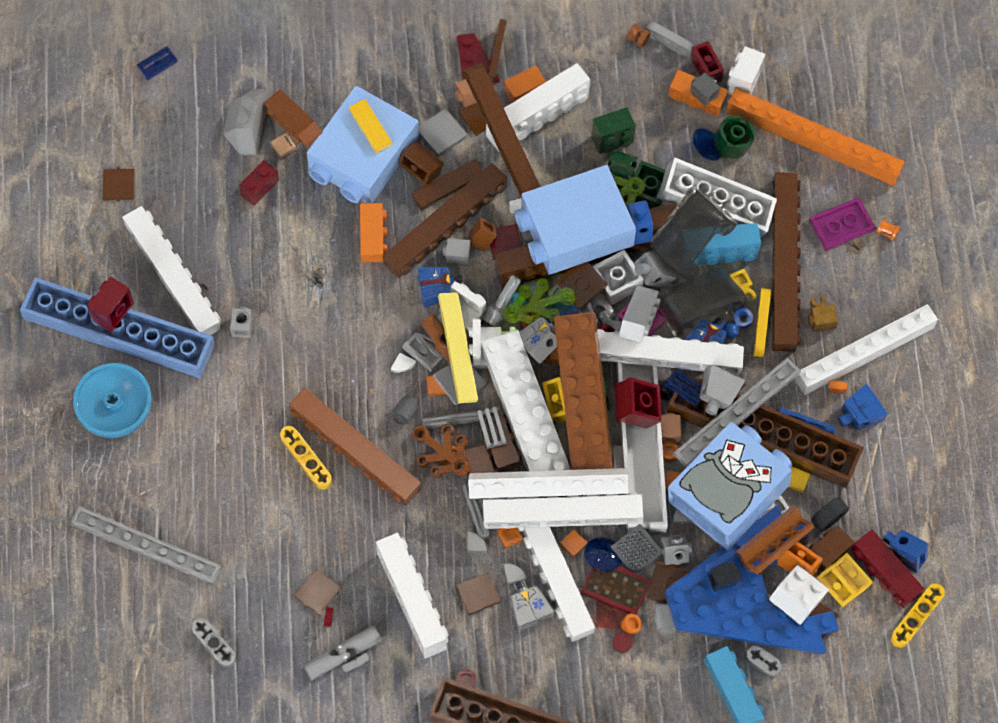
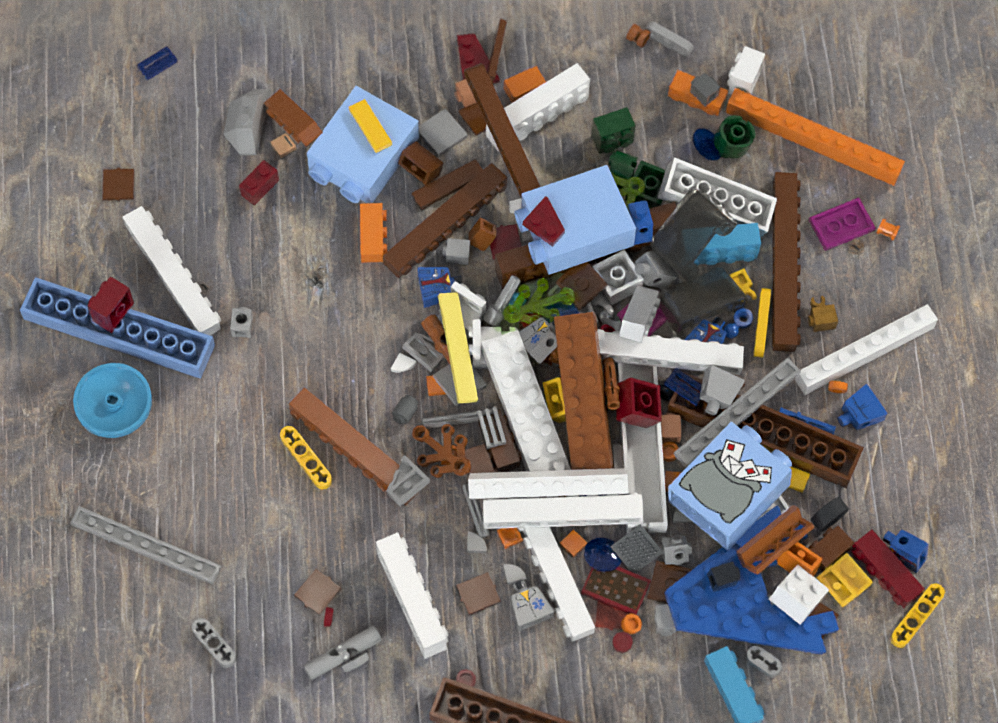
dark red brick [690,41,724,83] -> none
none -> light grey wing [387,455,430,507]
none -> dark red wing [522,196,565,247]
none -> dark orange pin [602,357,620,410]

